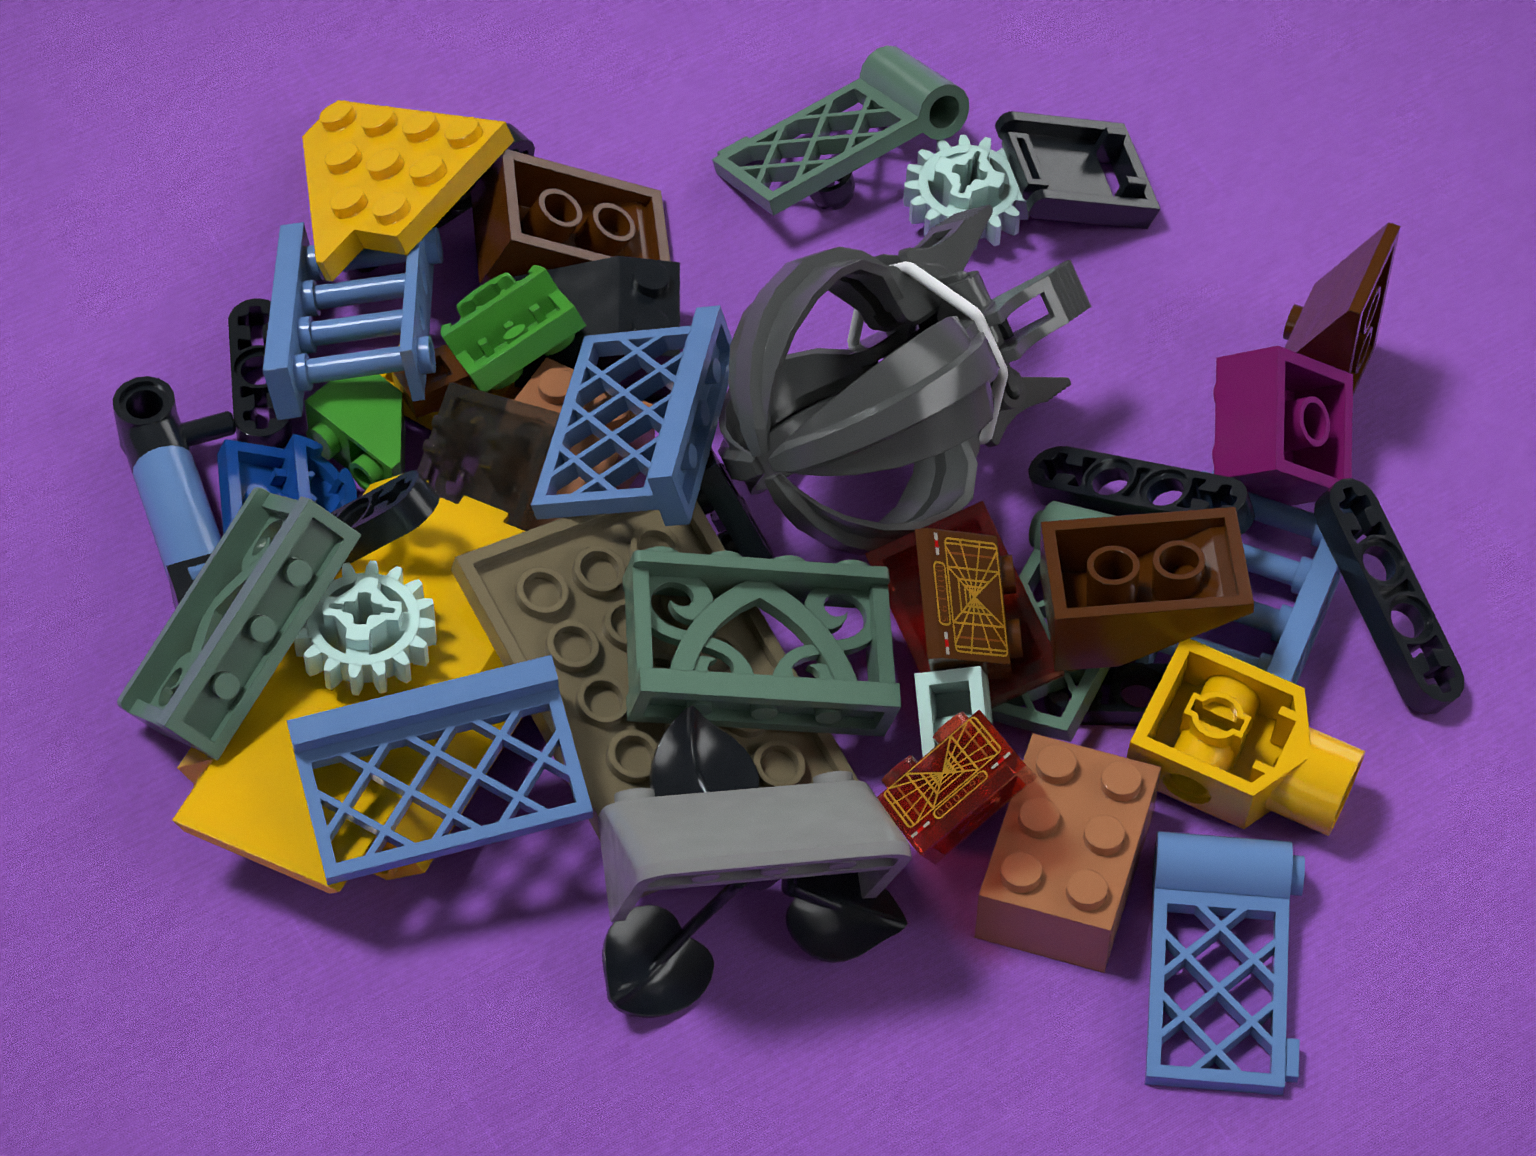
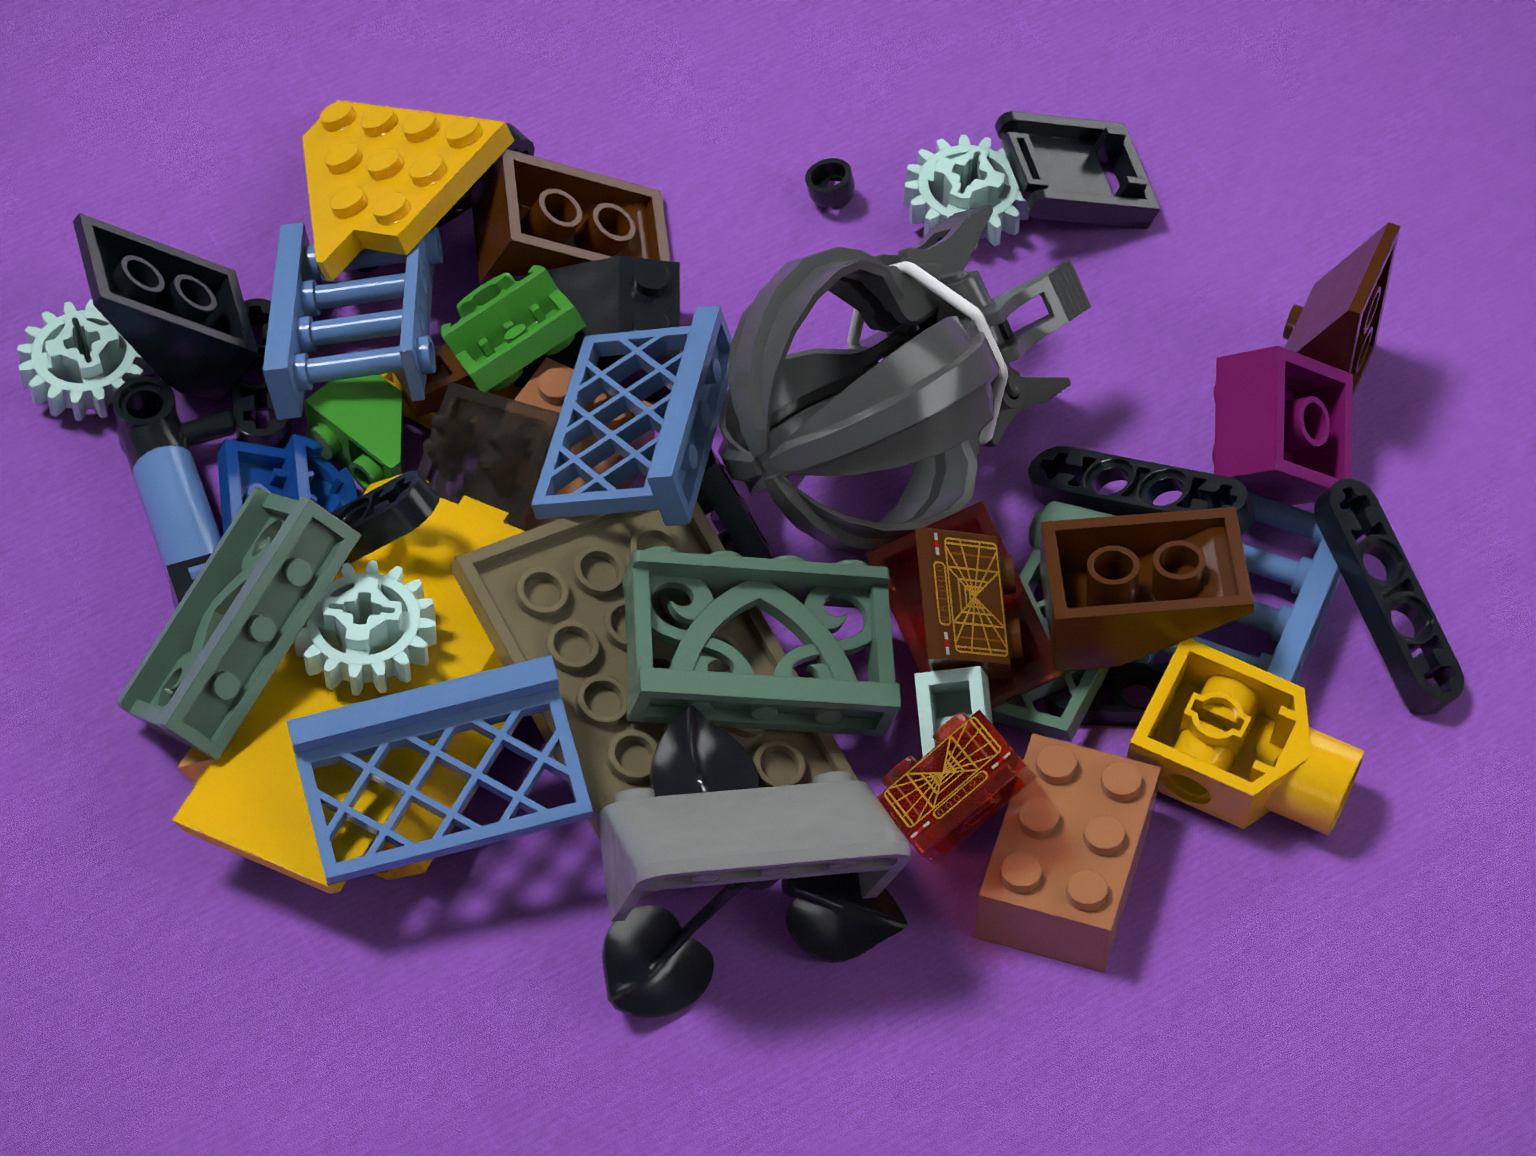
sand green piece [712,45,969,216] -> none
medium blue piece [1145,831,1305,1096] -> none
none -> light aqua gear [17,299,154,421]
none -> black slope [73,213,259,403]

